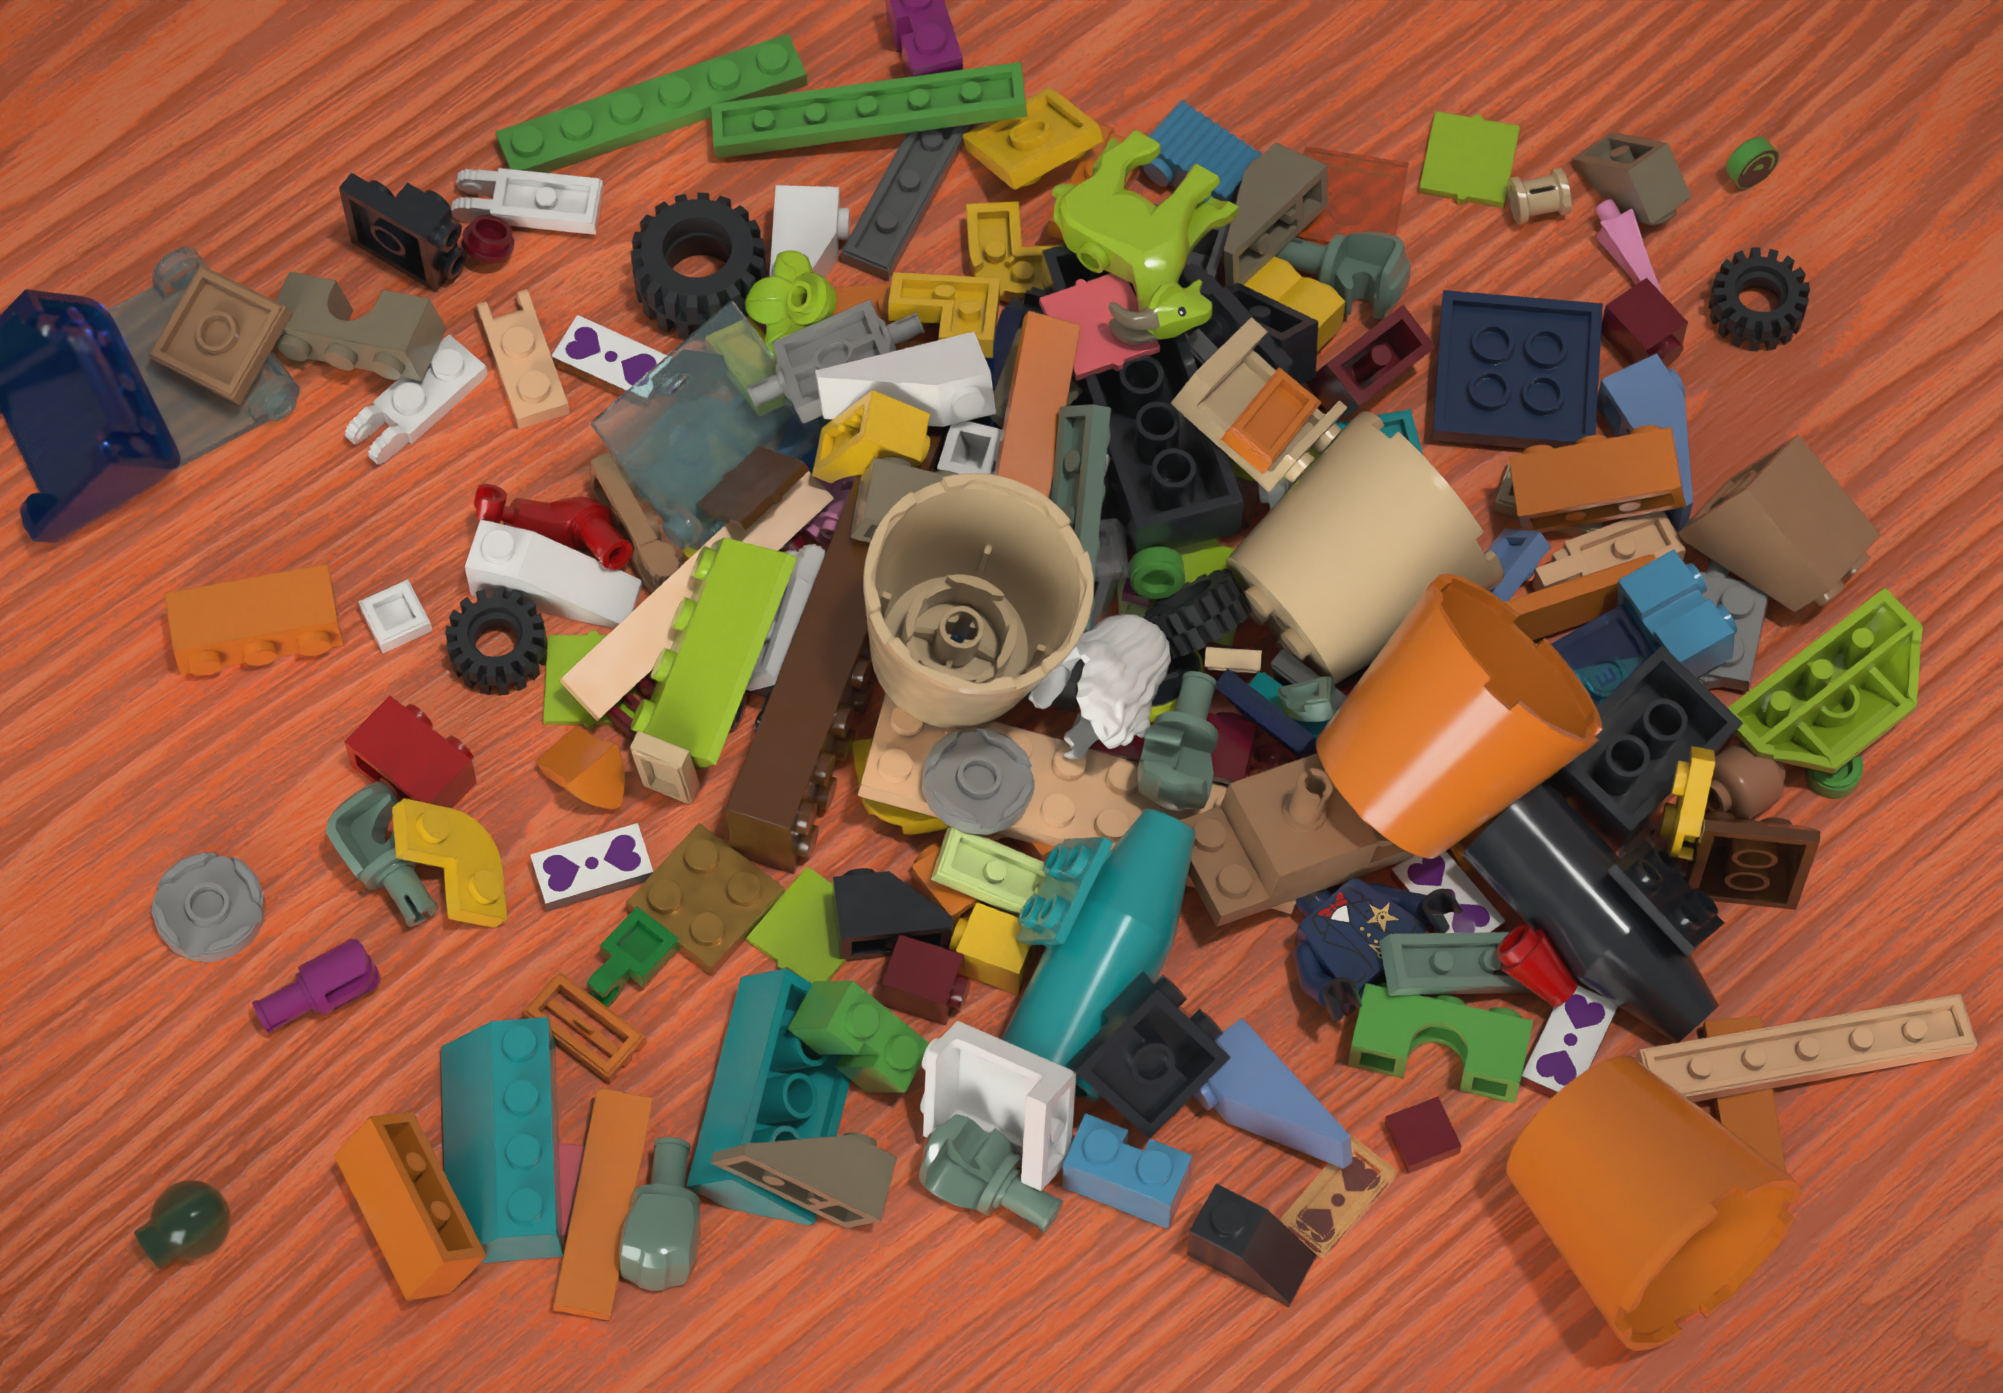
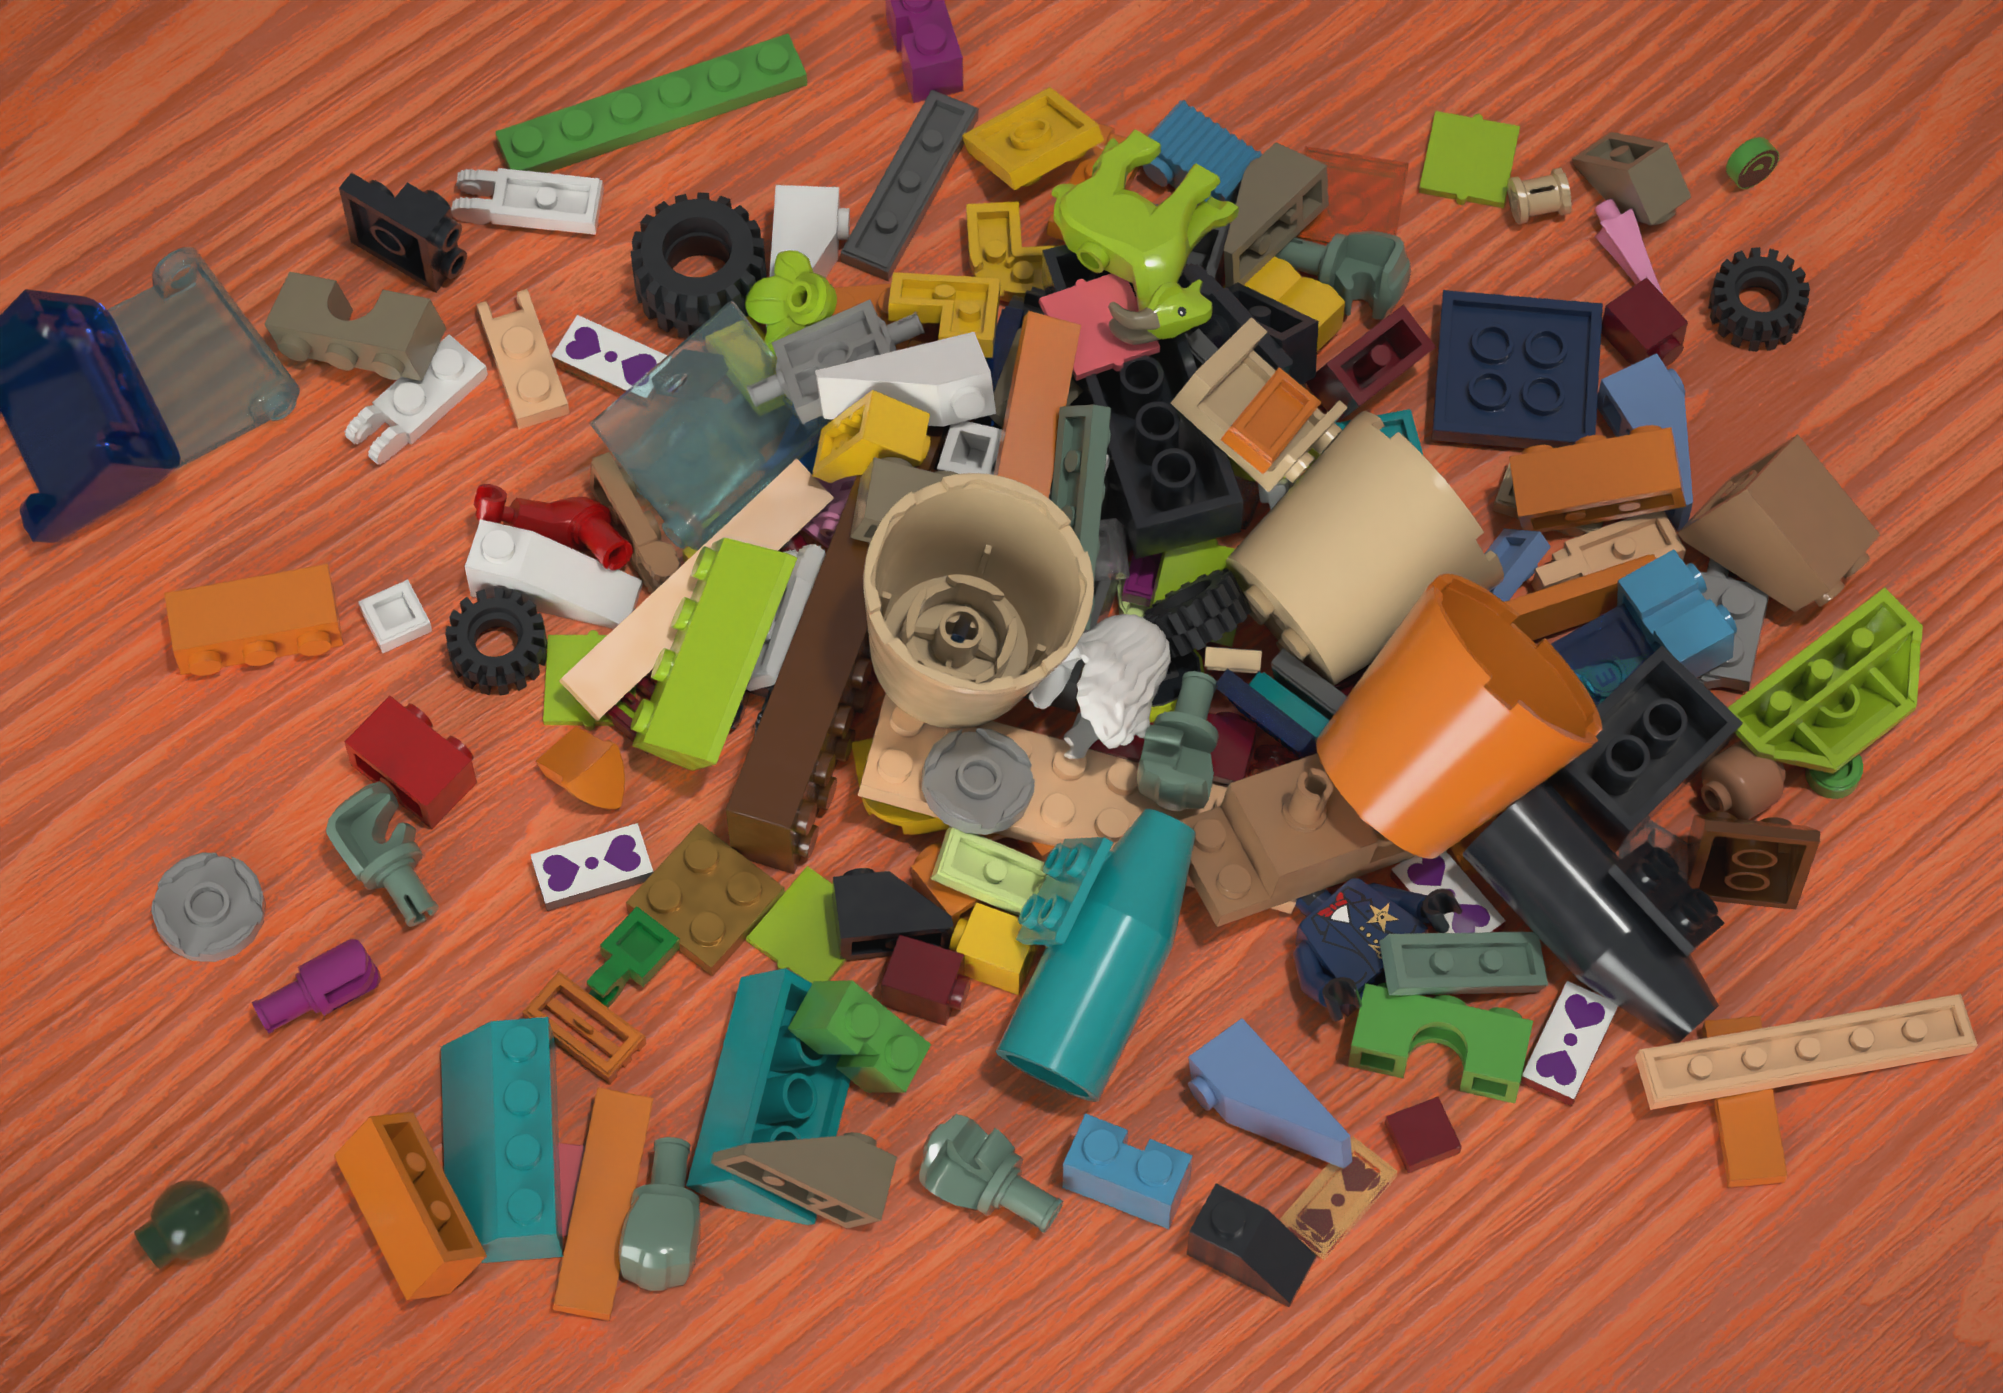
medium nougat tile [148,265,293,405] -> none
yellow plate [392,798,507,928] -> none
dark red plate [461,215,515,264] -> none
tan tile [630,731,701,804] -> none
reddish brown piece [695,446,810,530] -> none
bright green plate [711,62,1028,158] -> none
white panel [920,1021,1076,1191] -> none
black plate [1068,971,1231,1139] -> none
bright green tile [1129,547,1185,599] -> none
sand green tile [1277,676,1336,722] -> none
red cone [1495,924,1578,1007] -> none
orange cone [1506,1056,1802,1351] -> none
yellow plate [1659,746,1715,860] -> none

